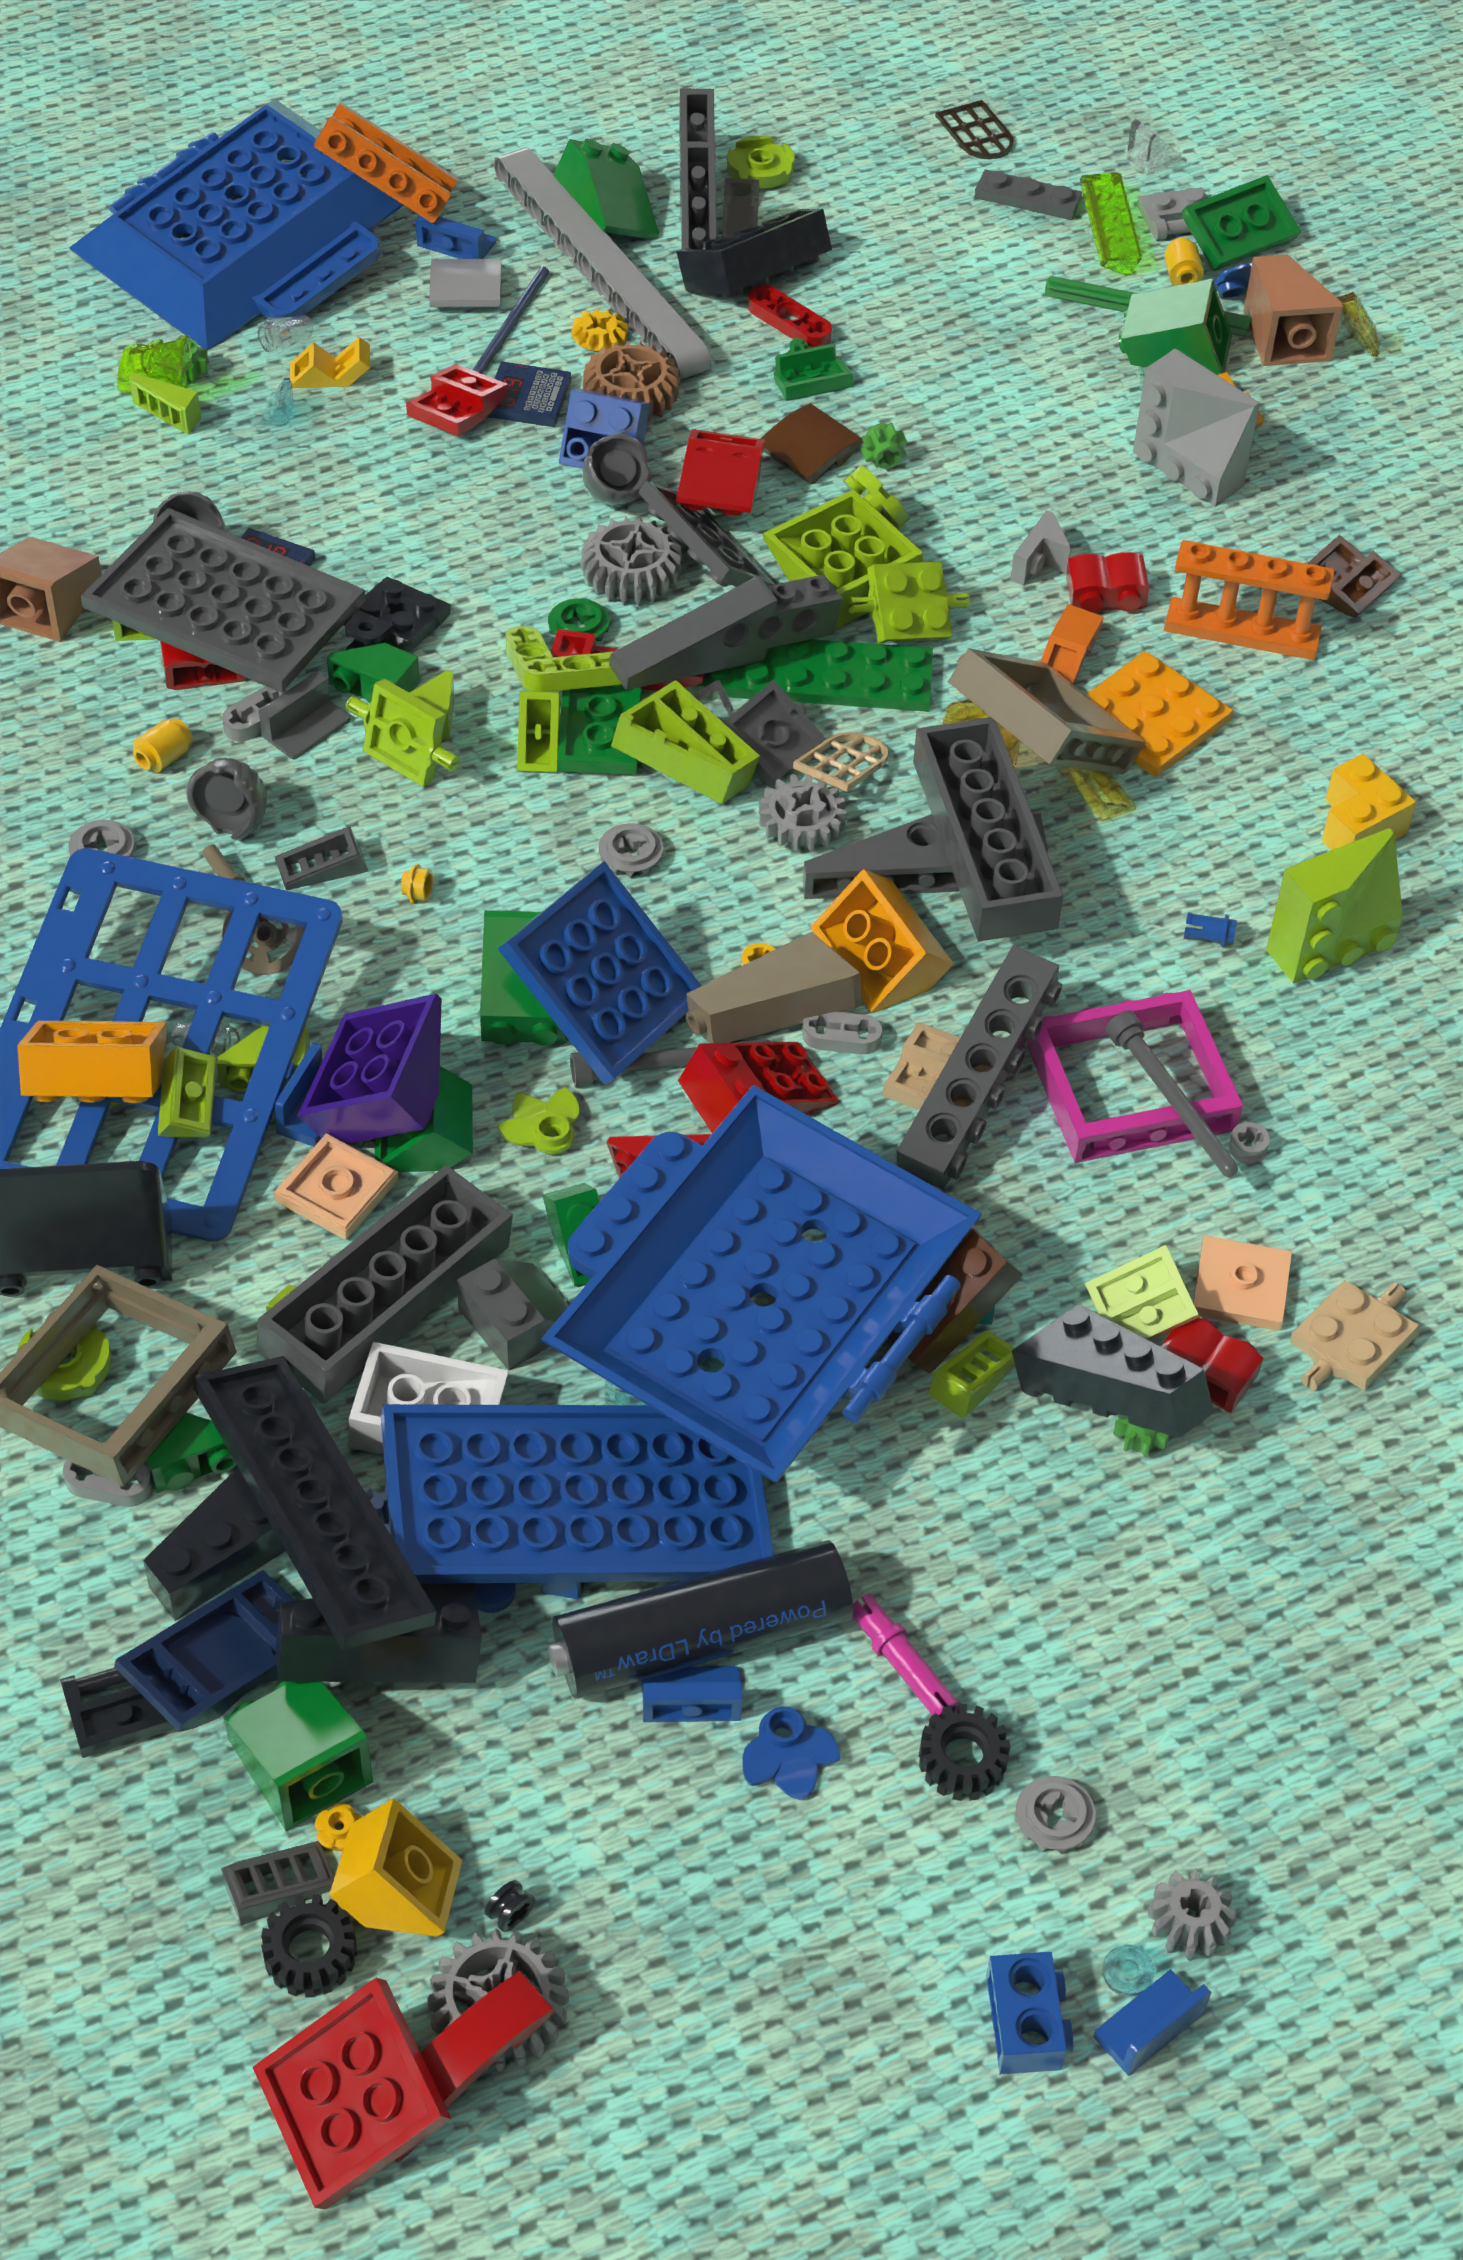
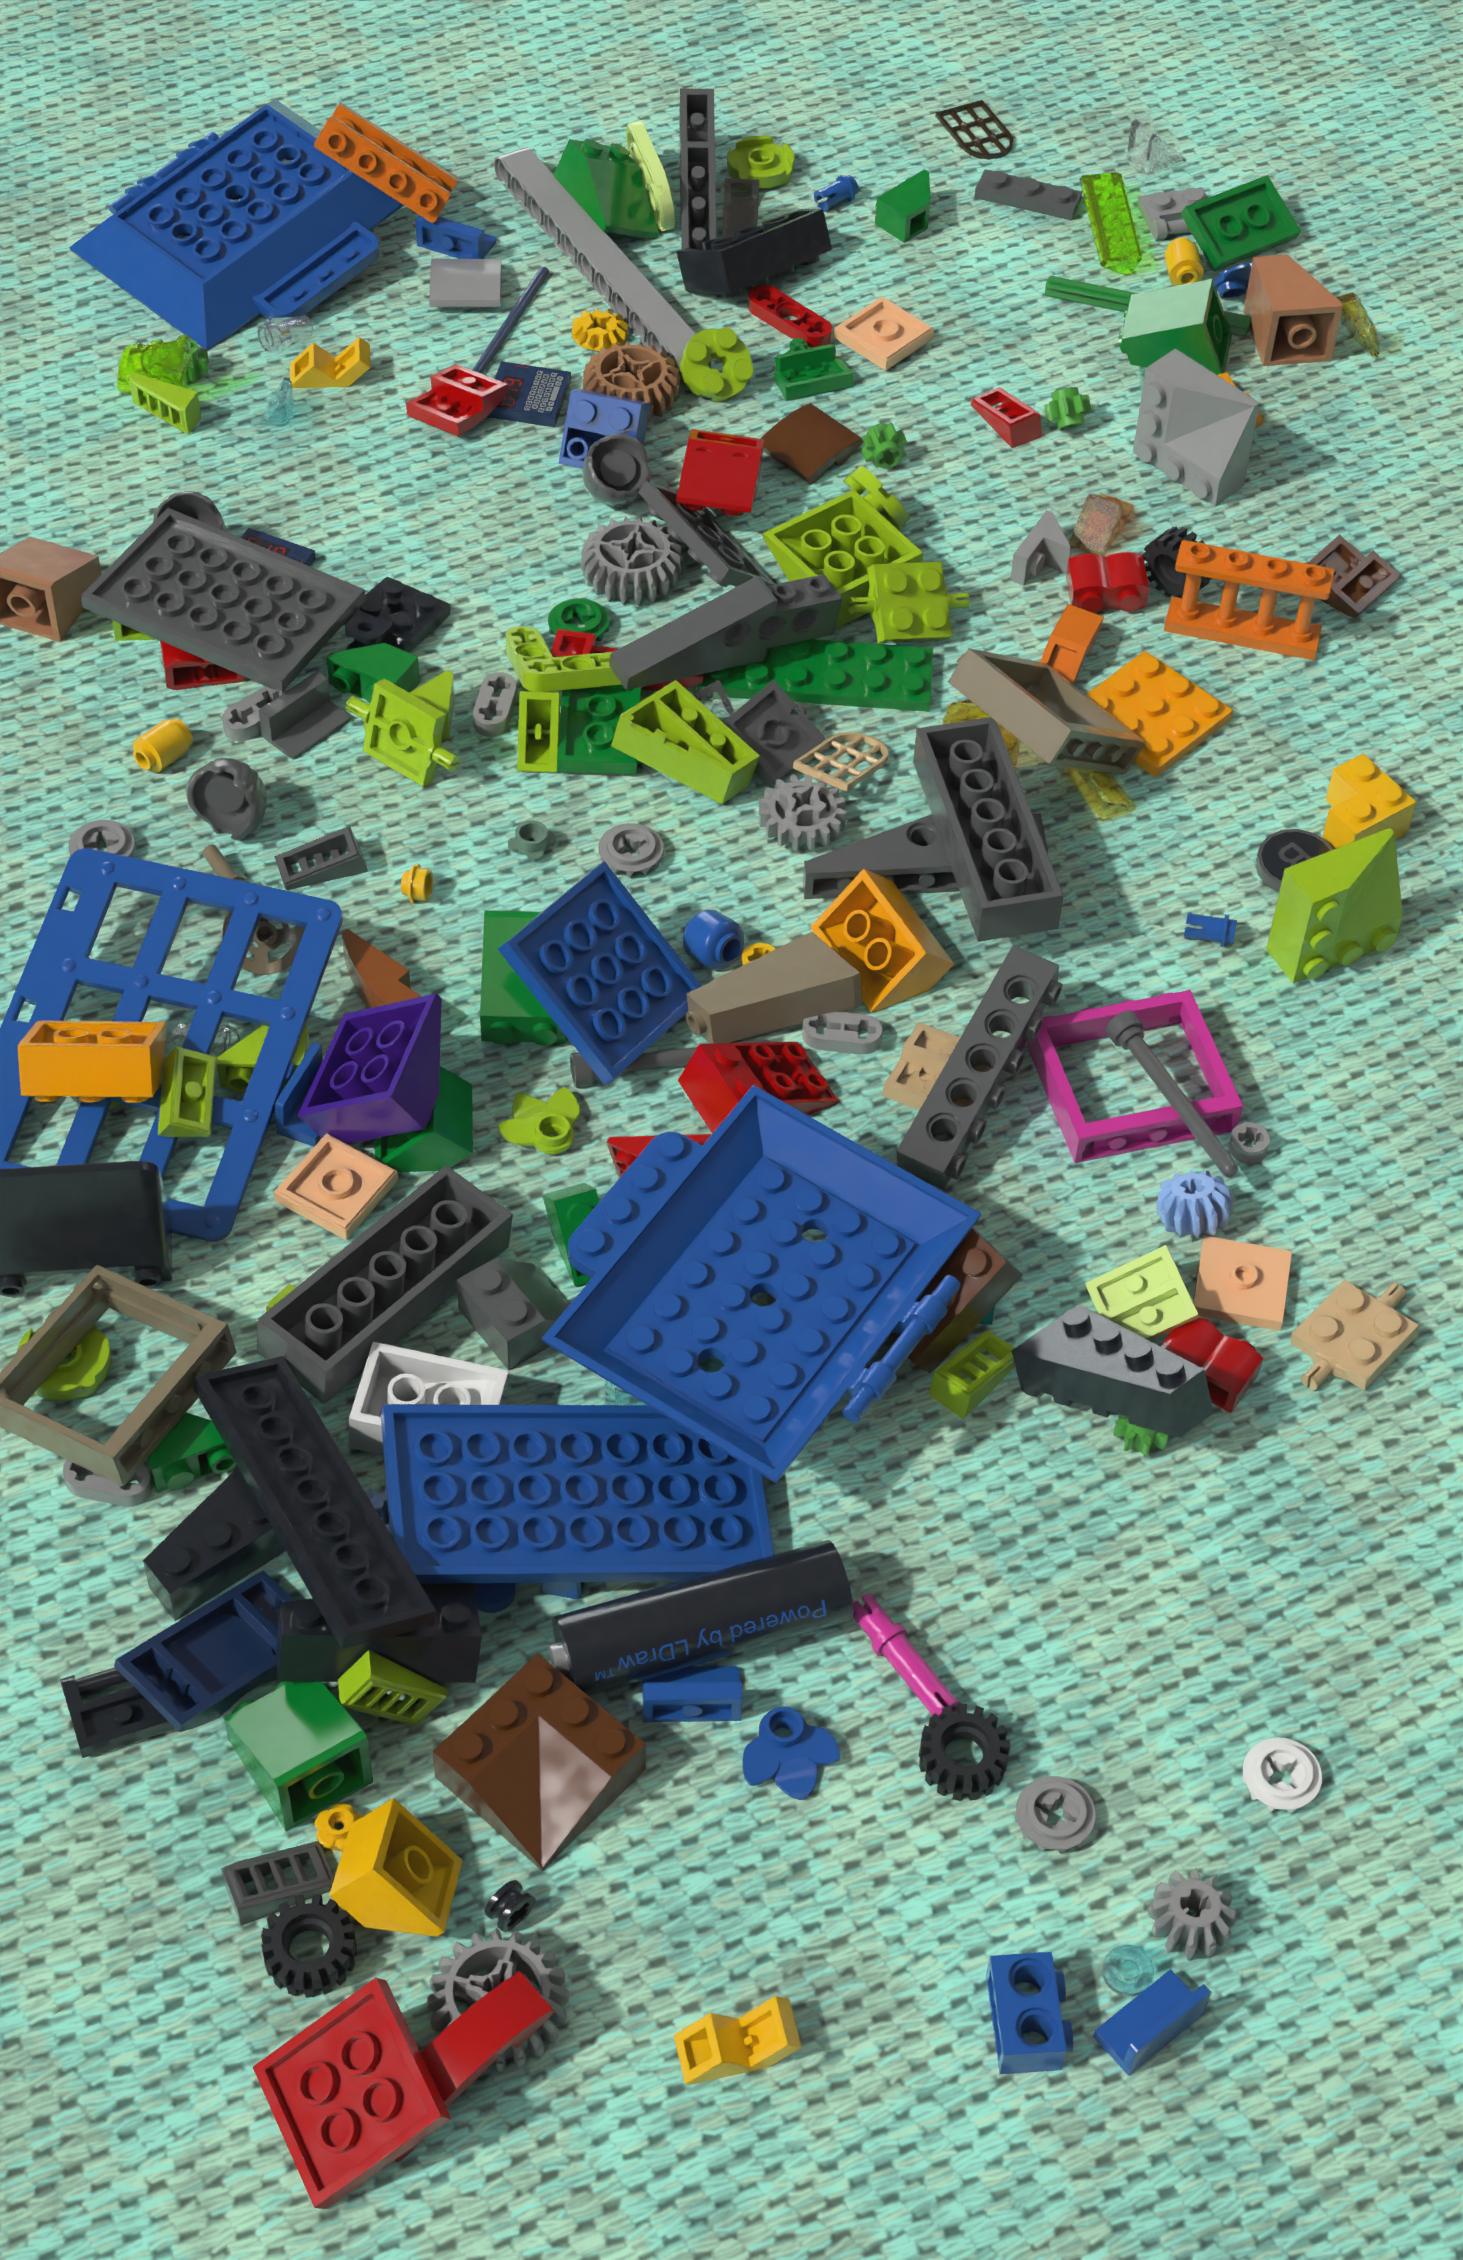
none -> lime slope [338,1650,447,1725]
none -> dark orange slope [342,929,422,1009]
none -> reddish brown slope [432,1653,646,1871]
none -> light grey beam [473,672,517,737]
none -> sand green plate [508,820,556,861]
none -> yellowish green tile [625,119,675,231]
none -> yellow slope [674,1996,802,2085]
none -> lime plate [680,327,754,402]
none -> blue head [683,909,744,970]
none -> blue pin [814,175,859,212]
none -> light nougat plate [834,297,934,371]
none -> green slope [875,169,930,243]
none -> red slope [970,387,1042,448]
none -> bright green gear [1044,387,1092,430]
none -> clear orange slope [1069,493,1134,556]
none -> black tyre [1142,526,1213,598]
none -> light blue gear [1156,1170,1233,1239]
none -> white gear [1242,1737,1322,1814]
none -> black tile [1256,829,1334,893]

